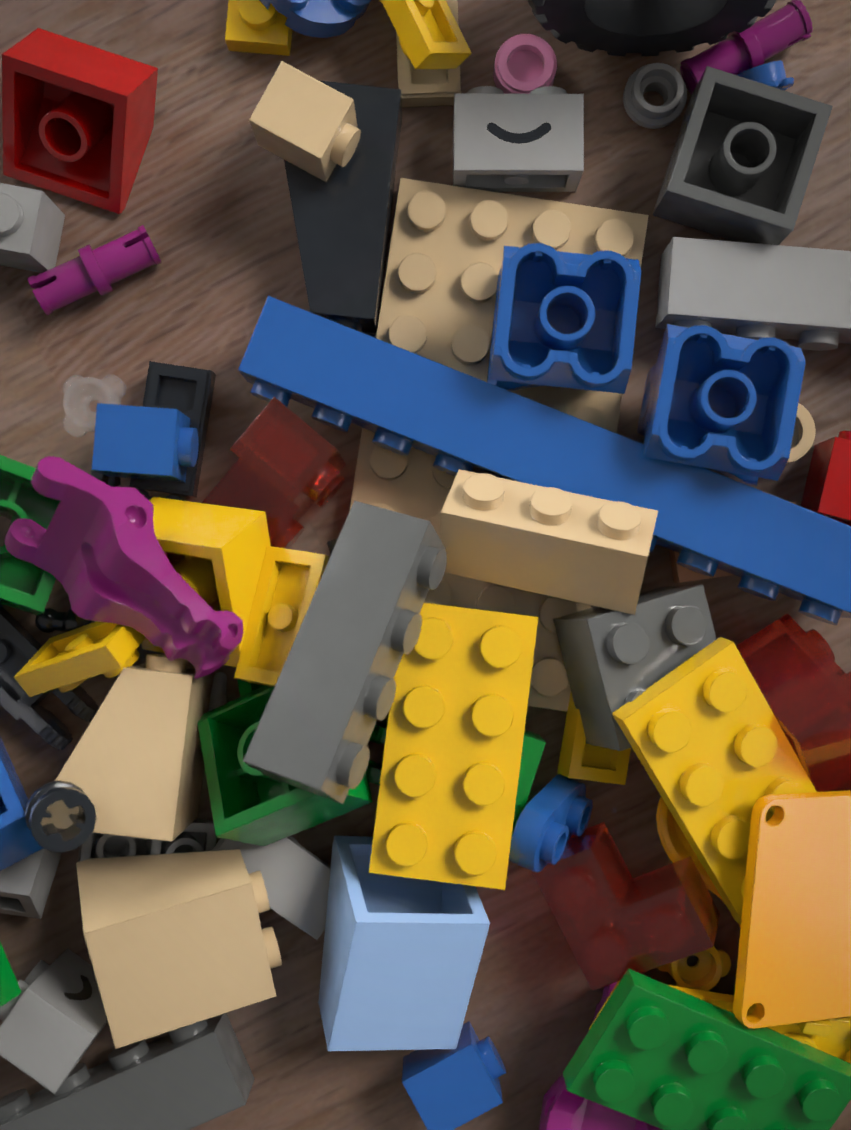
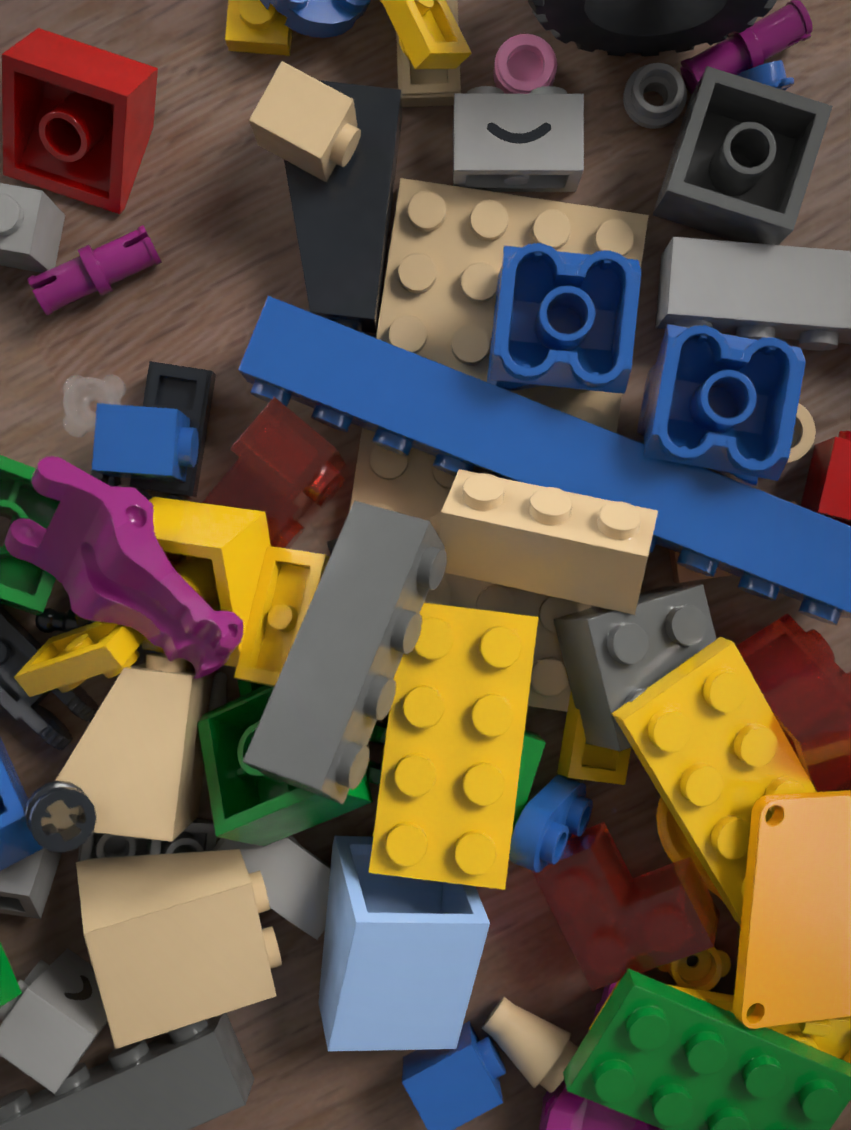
none -> tan cone [481,997,578,1093]

